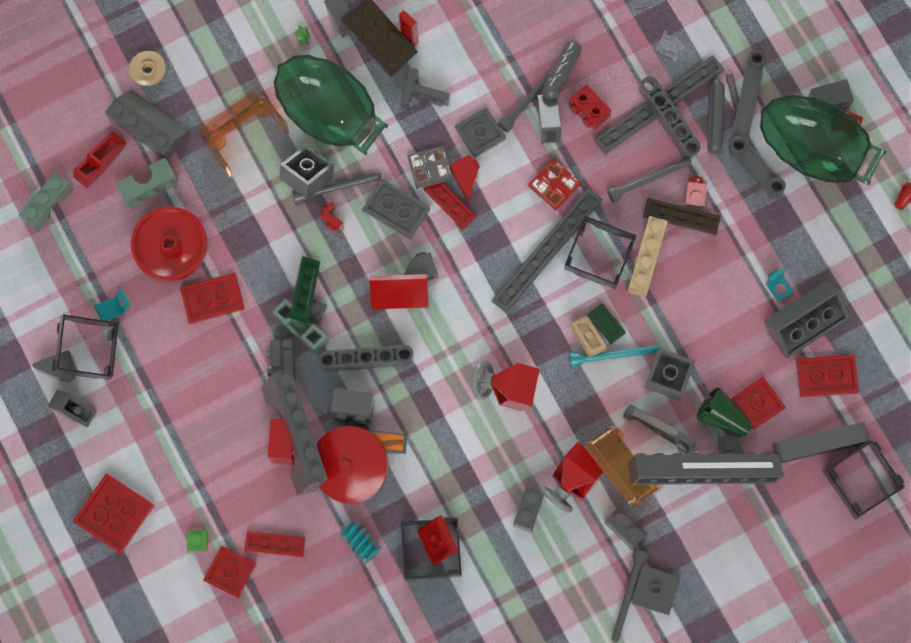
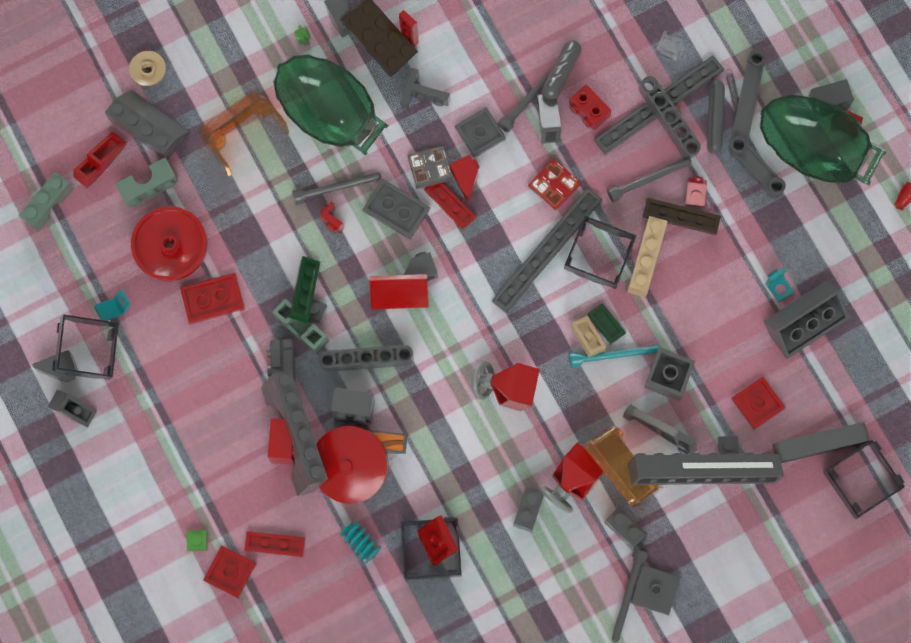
red plate [72,473,155,554] -> none
dark grey brick [280,144,334,200] -> none
dark green cone [696,387,752,437] -> none
red tile [796,354,859,398] -> none

